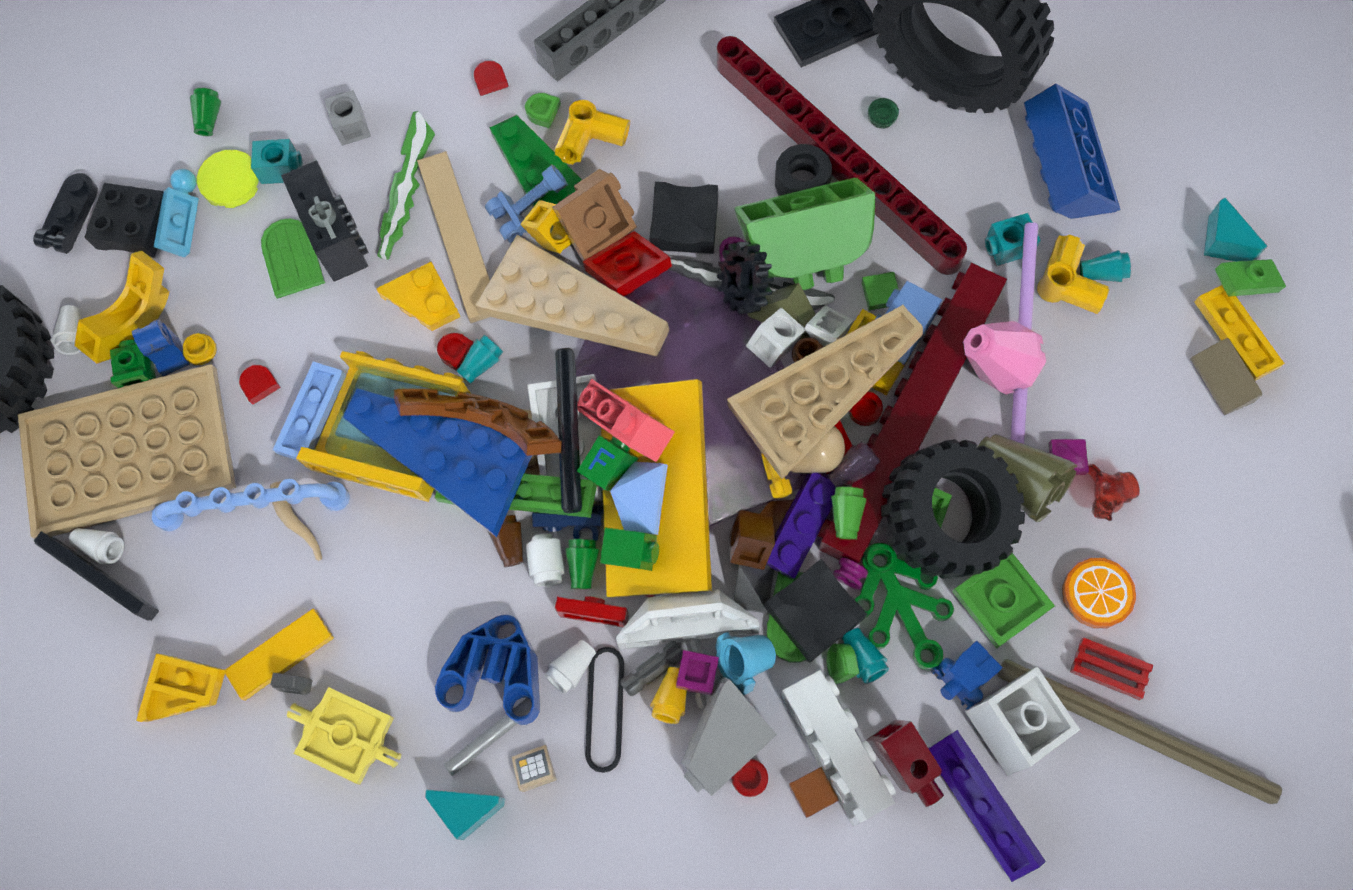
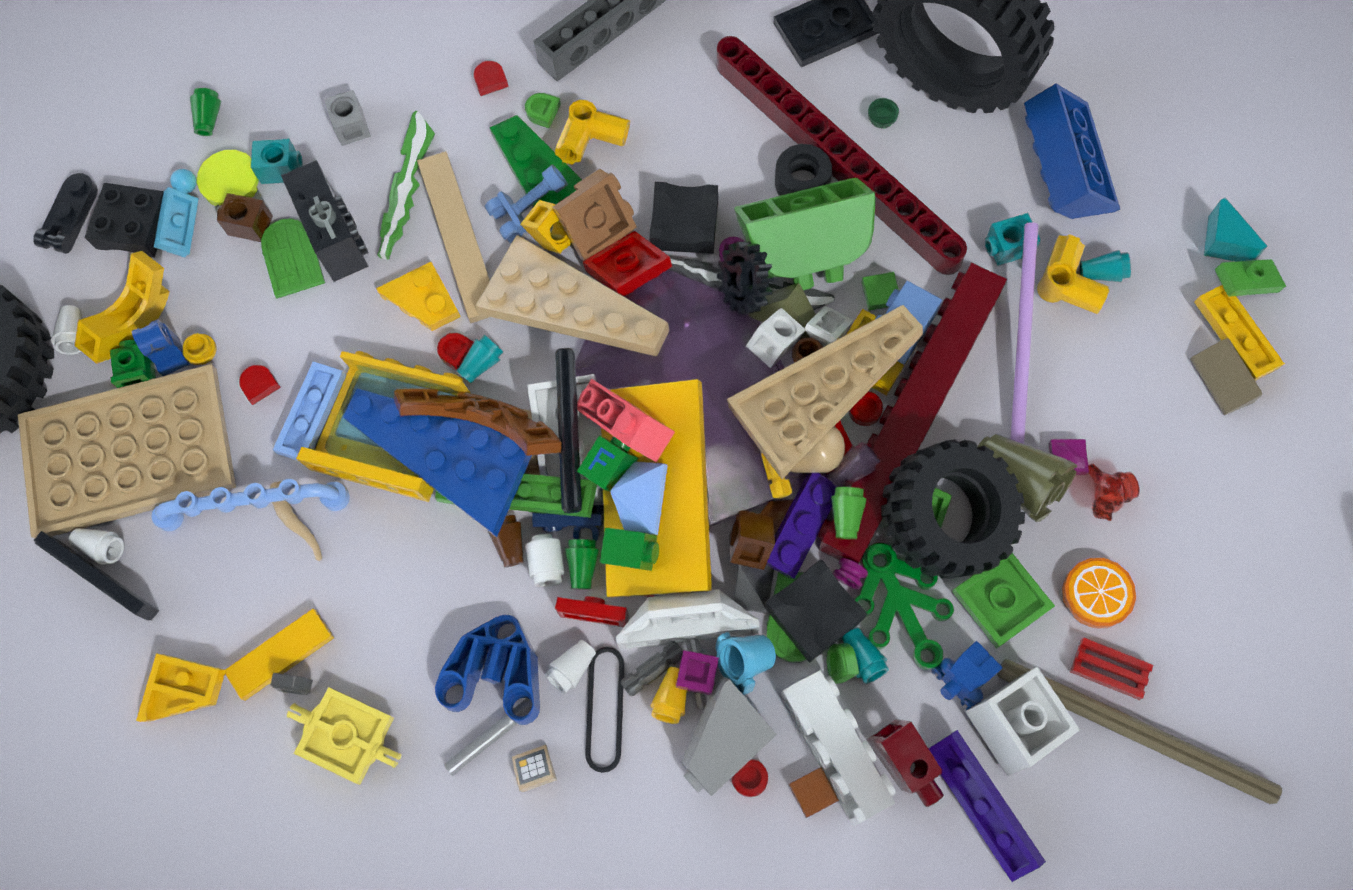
teal slope [425,790,505,840] -> none
bright pink cone [963,321,1046,395] -> none
none -> reddish brown brick [217,193,273,242]

